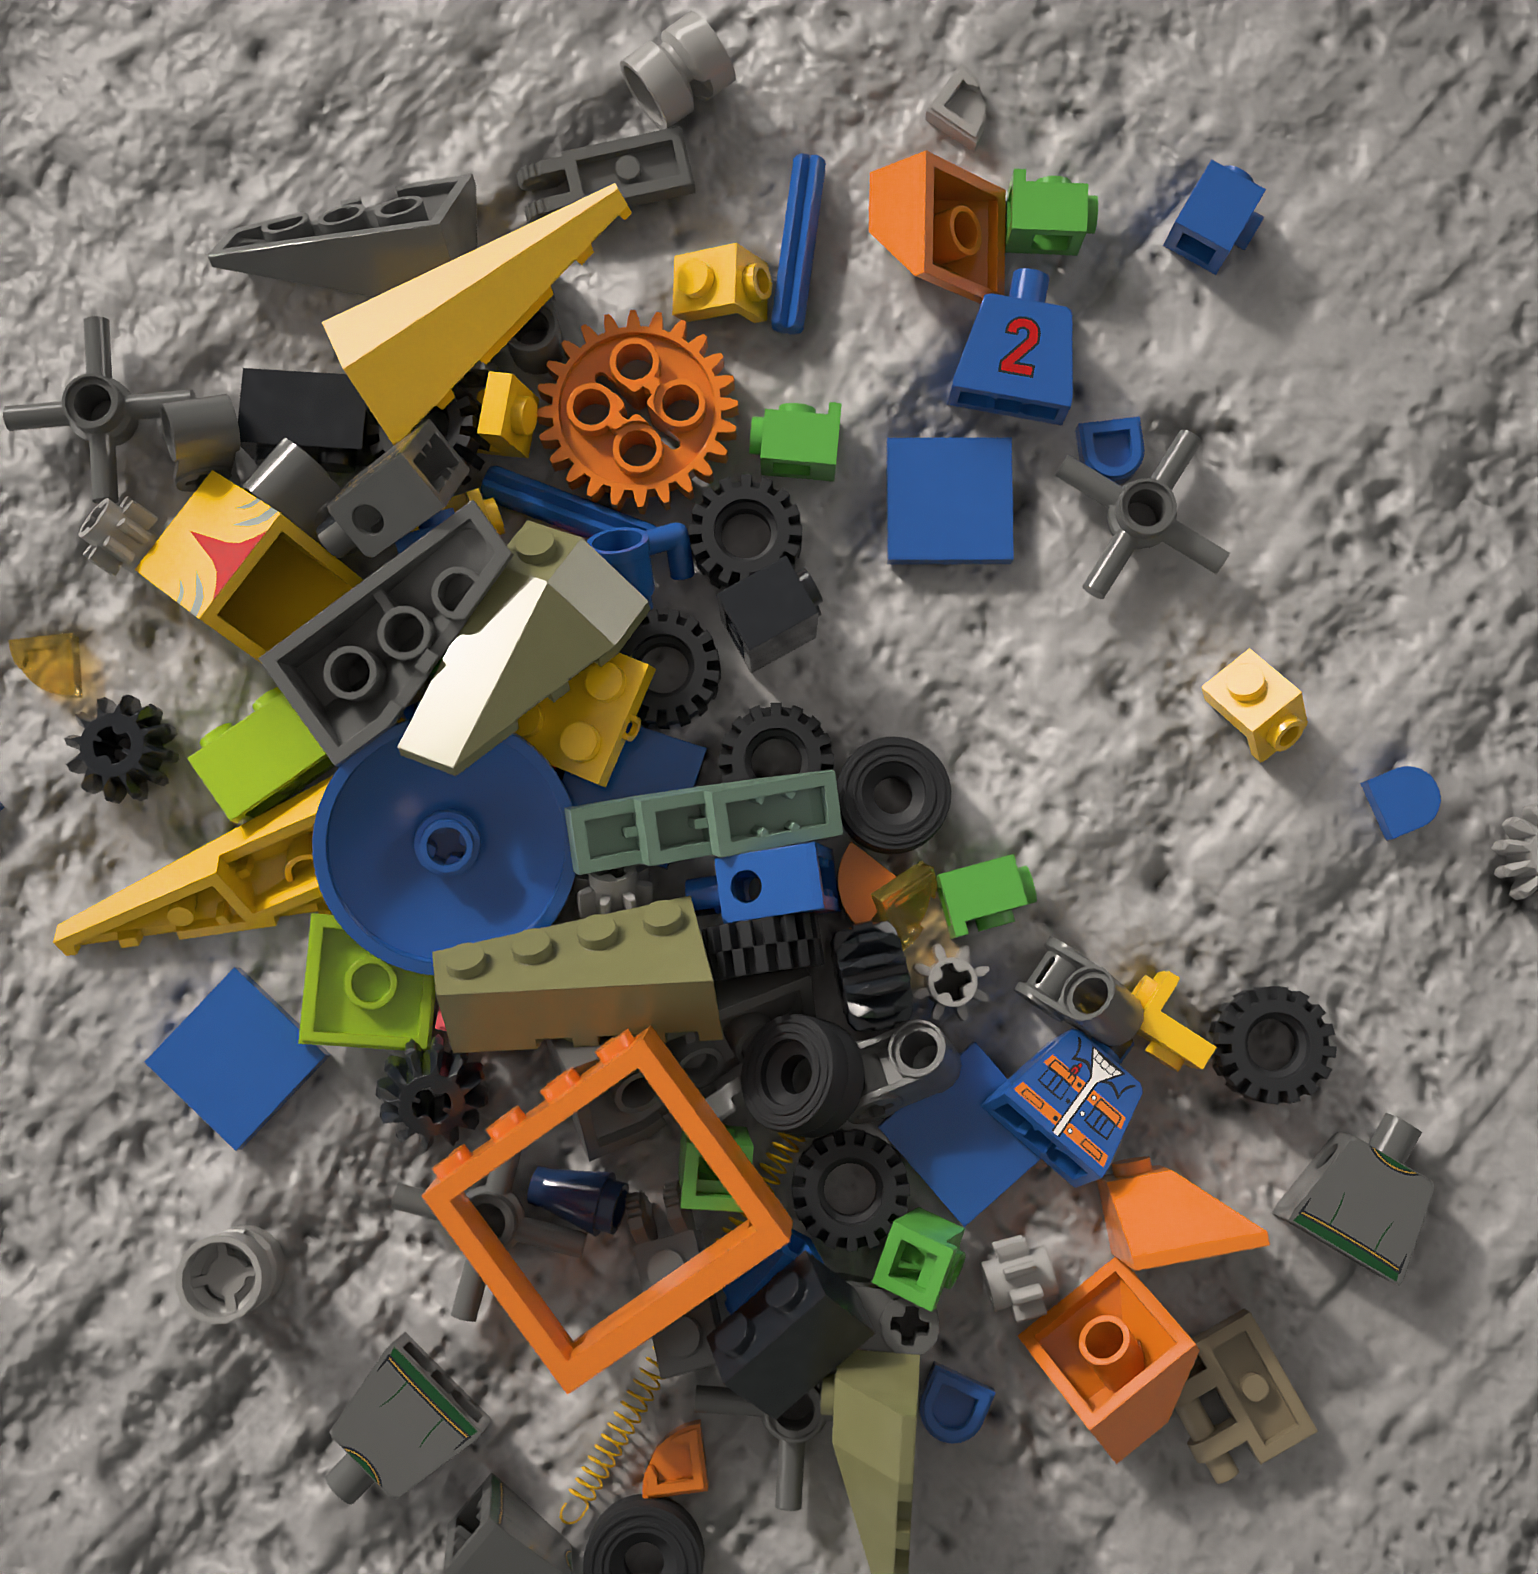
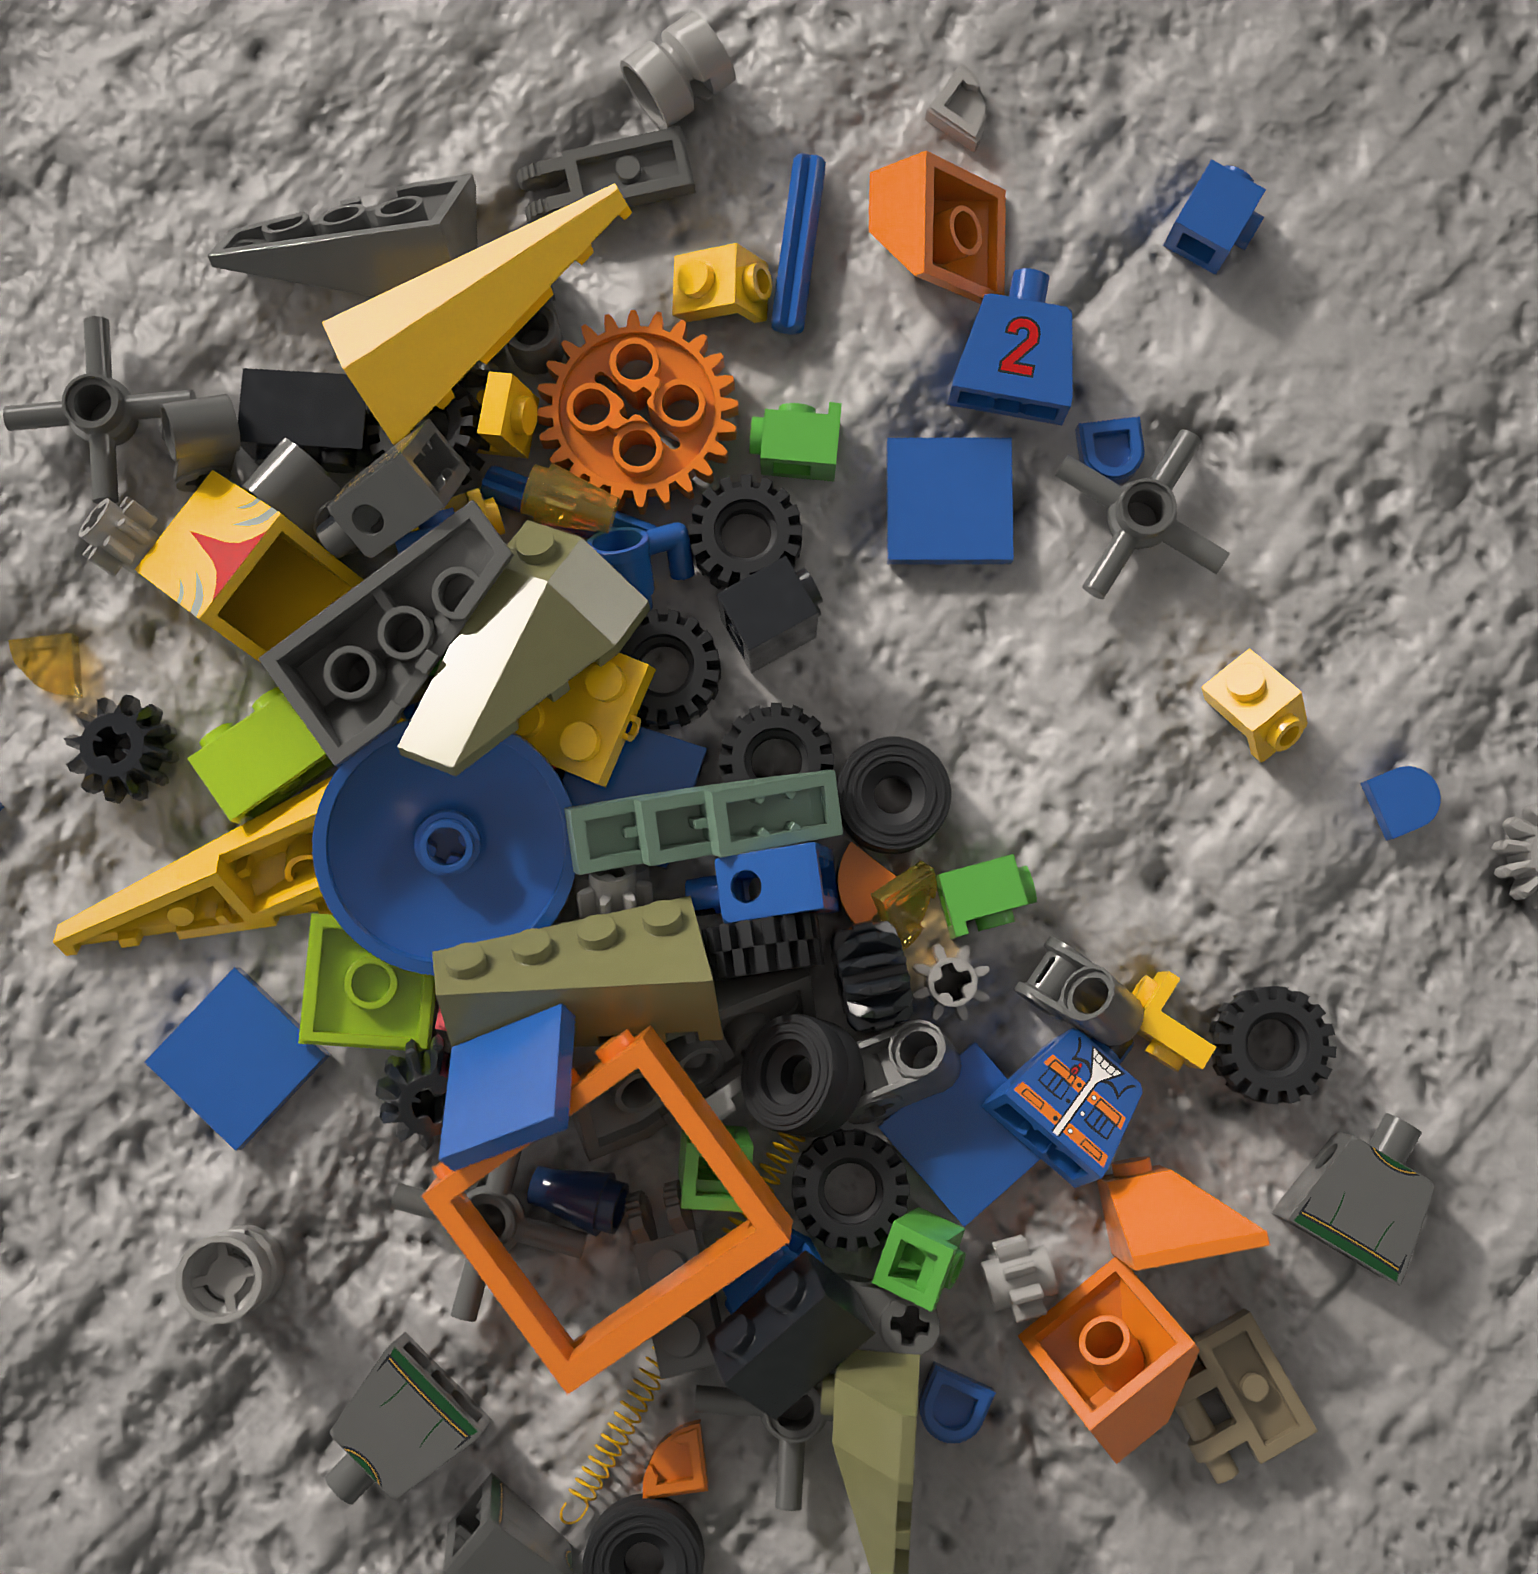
bright green brick [1005,169,1098,256] -> none
none -> tile [438,1004,575,1171]
none -> clear yellow cone [520,463,620,534]

